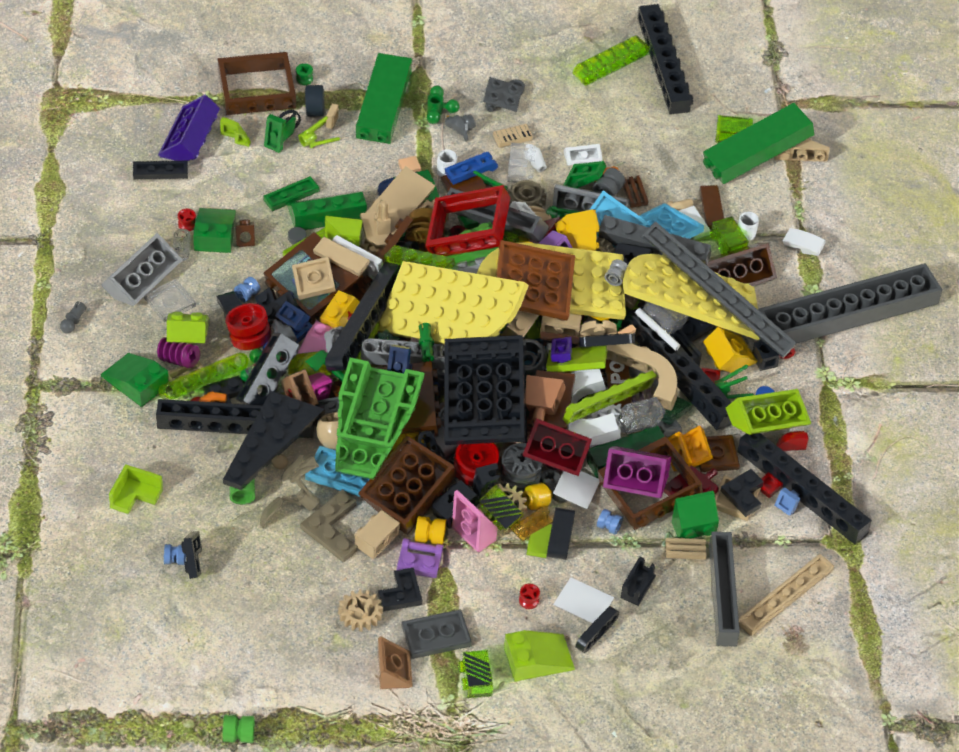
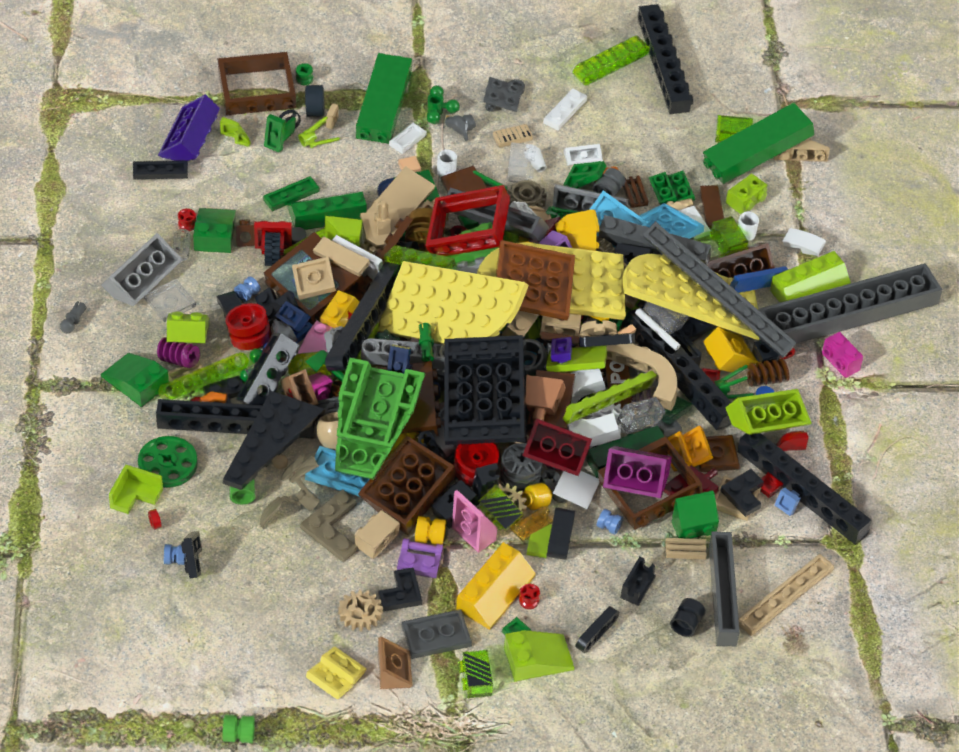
blue plate [445,152,498,185] -> none
white sticker [553,577,614,623] -> none
light grey wheel [605,259,628,286] -> none
none -> green wedge [138,436,198,488]
none -> red tile [148,509,162,530]
none -> red plate [254,221,292,266]
none -> light yellow slope [306,646,366,700]
none -> white tile [389,123,426,154]
none -> yellow slope [456,542,536,630]
none -> green tile [502,617,531,635]
none -> white plate [543,89,587,131]
none -> green slope [649,170,695,205]
none -> black wheel [670,598,706,637]
none -> lime brick [726,173,768,214]
none -> blue tile [730,266,789,293]
none -> reddish brown piece [747,358,790,387]
none -> lime slope [770,251,851,303]
none -> dark pink brick [822,332,863,378]

